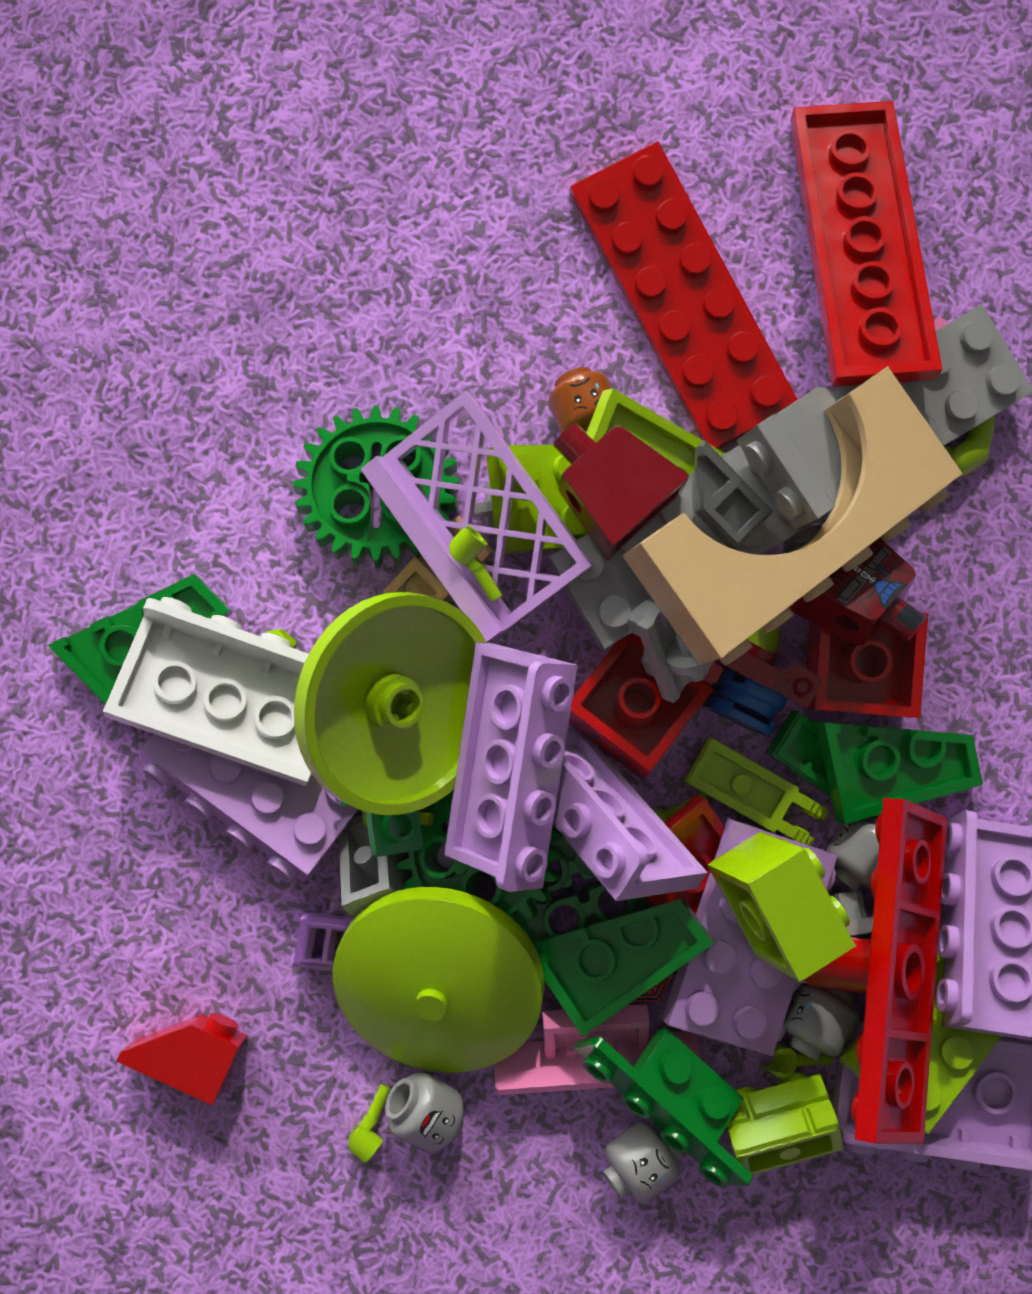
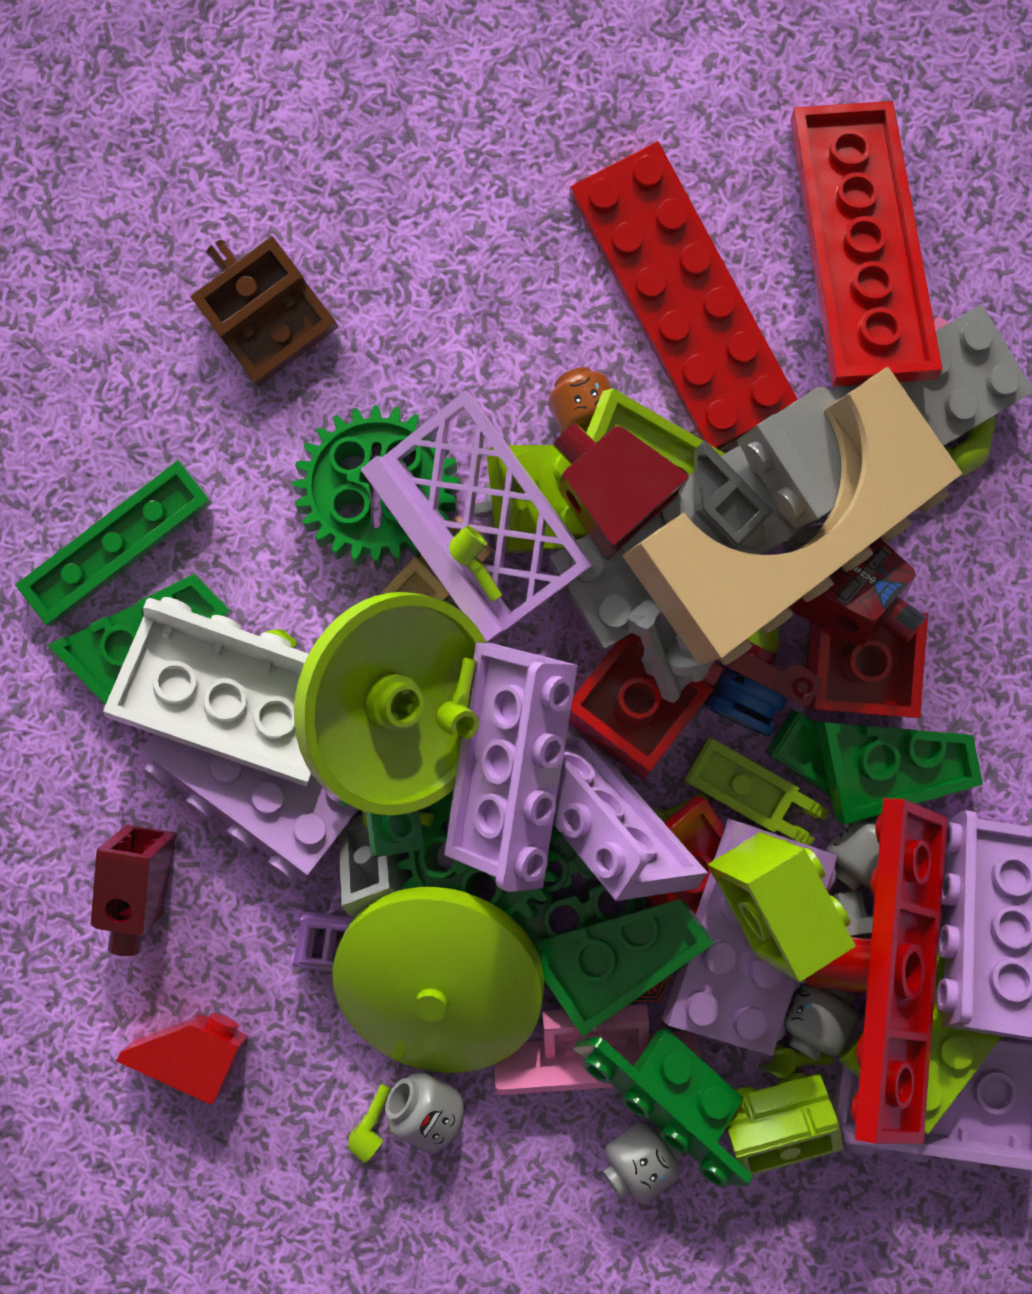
none -> green plate [15,460,213,626]
none -> dark red torso [91,825,177,956]
none -> reddish brown plate [190,236,339,387]
none -> lime hand [436,658,479,739]

